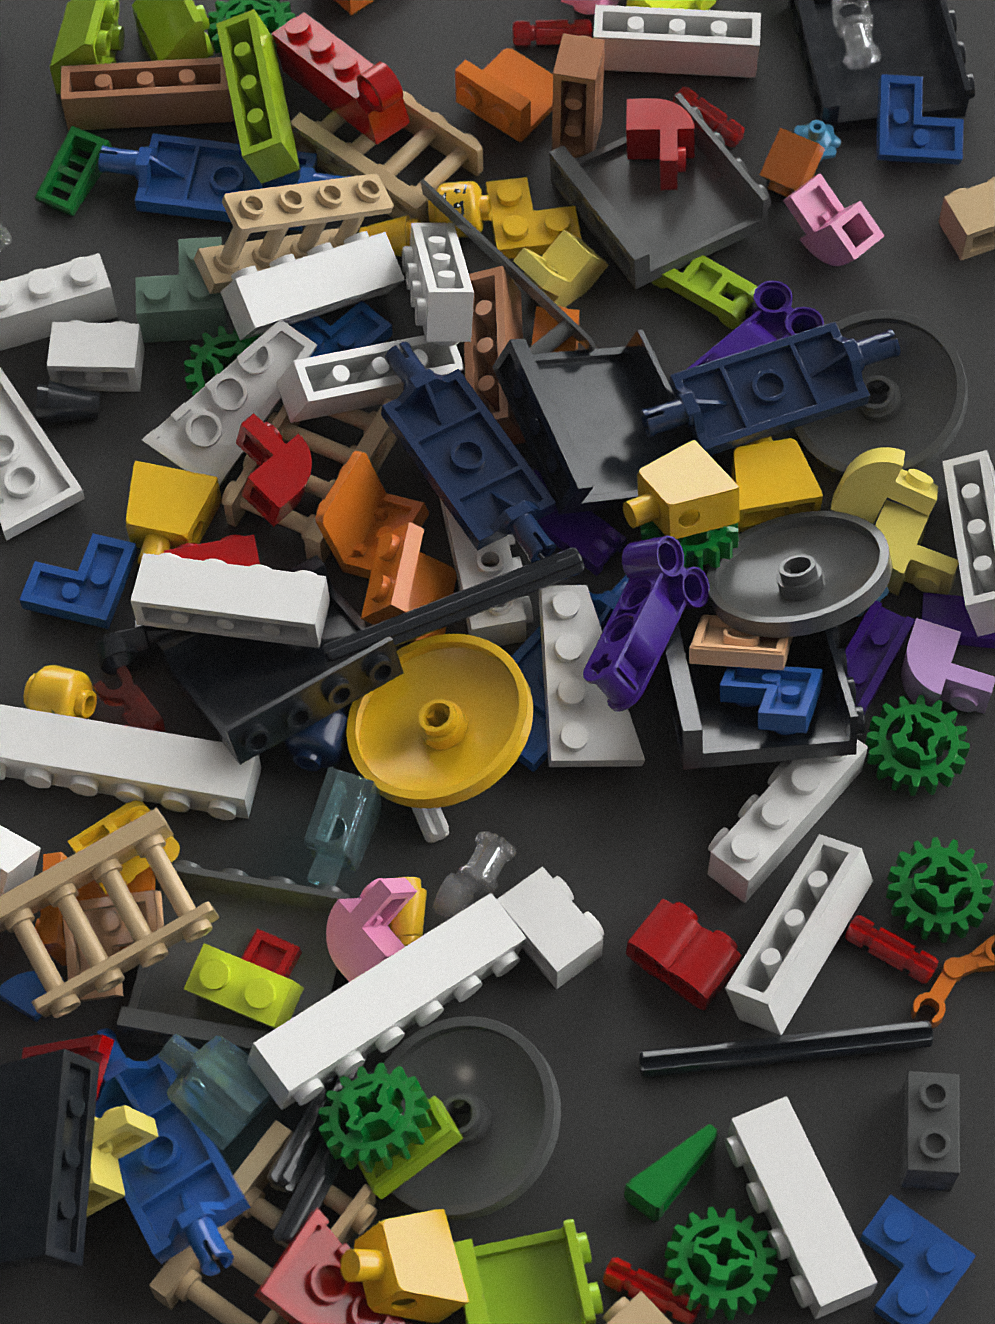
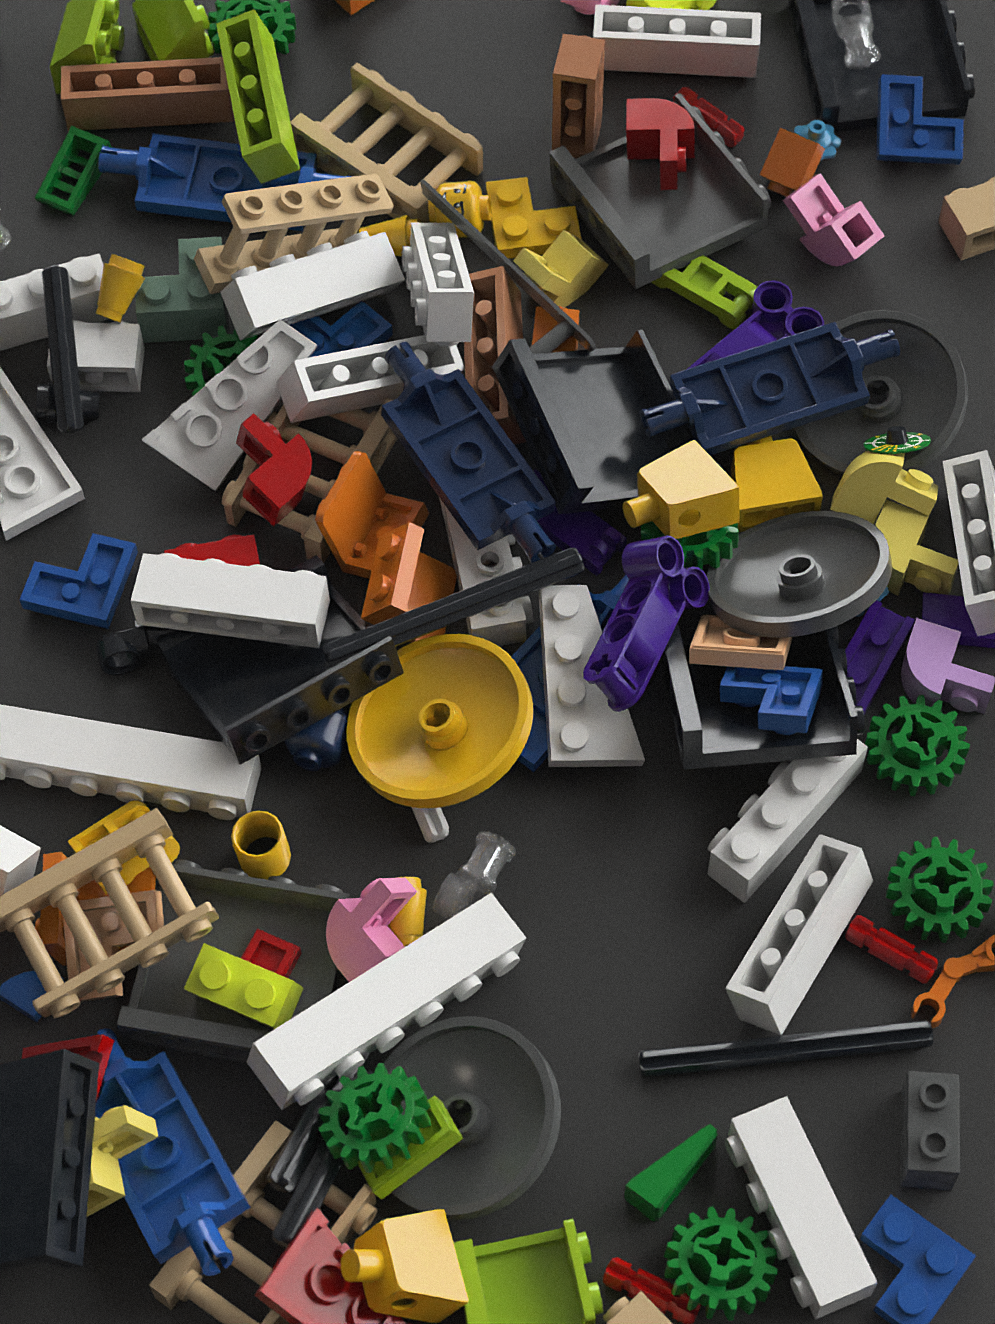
yellow head [23,665,97,719] -> none
clear red plate [93,665,166,733] -> none
yellow torso [126,461,222,564] -> none
clear light blue torso [158,1033,272,1150] -> none
red hinge [271,12,410,145] -> none
clear light blue torso [304,767,384,886] -> none
orange bracket [455,48,553,143] -> none
white brick [497,866,604,990] -> none
red axle [512,19,592,46] -> none
red brick [626,899,742,1011] -> none
none -> black axle [42,265,84,434]
none -> yellow cone [95,254,145,323]
none -> yellow piece [231,810,291,880]
none -> piece [863,426,931,454]

